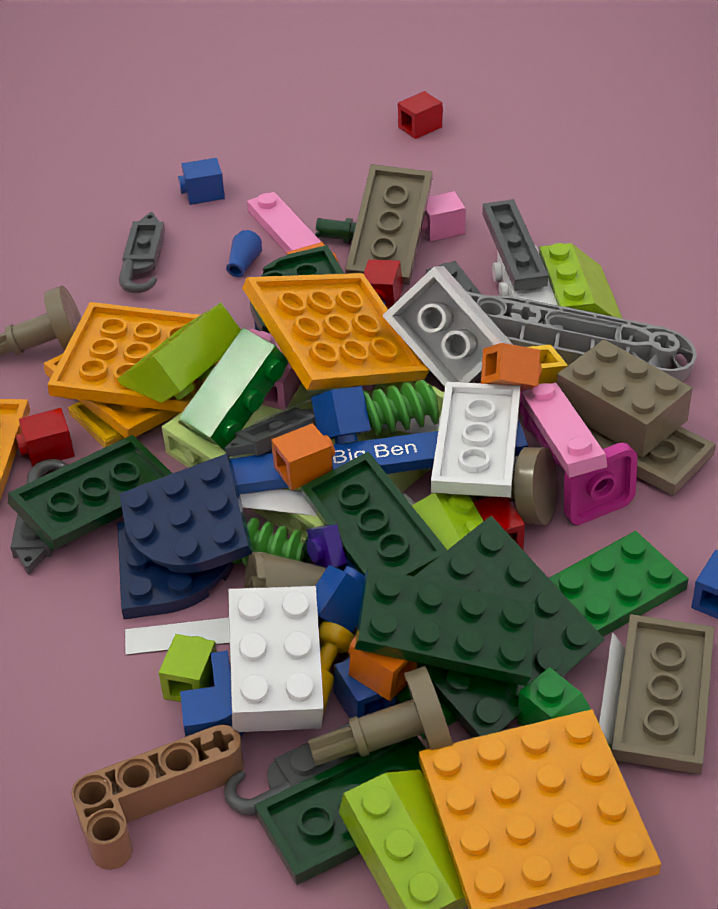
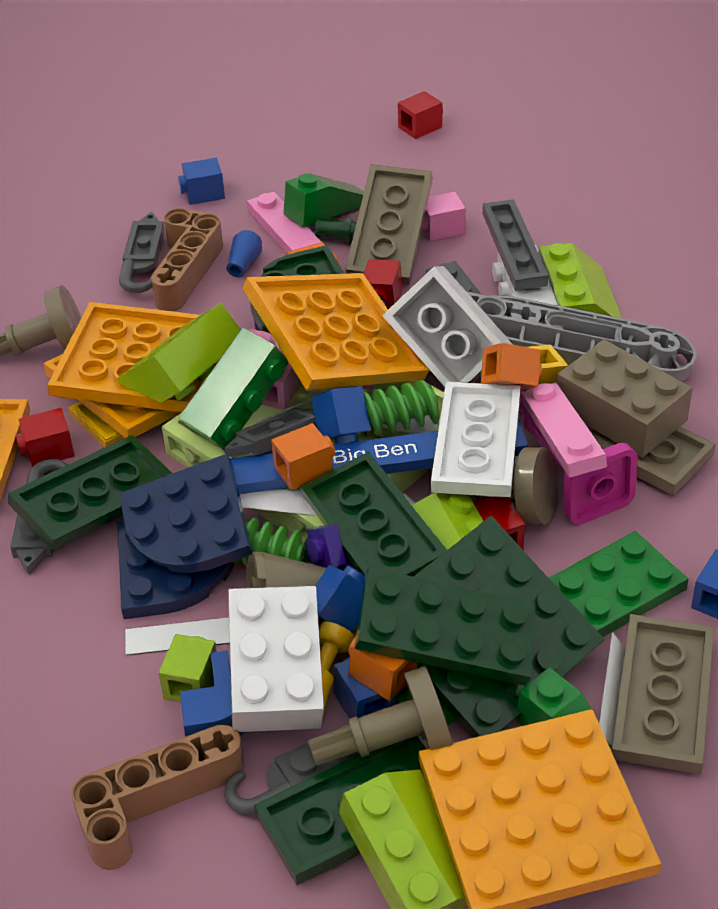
none -> medium nougat beam [151,208,224,311]
none -> green slope [283,173,364,227]

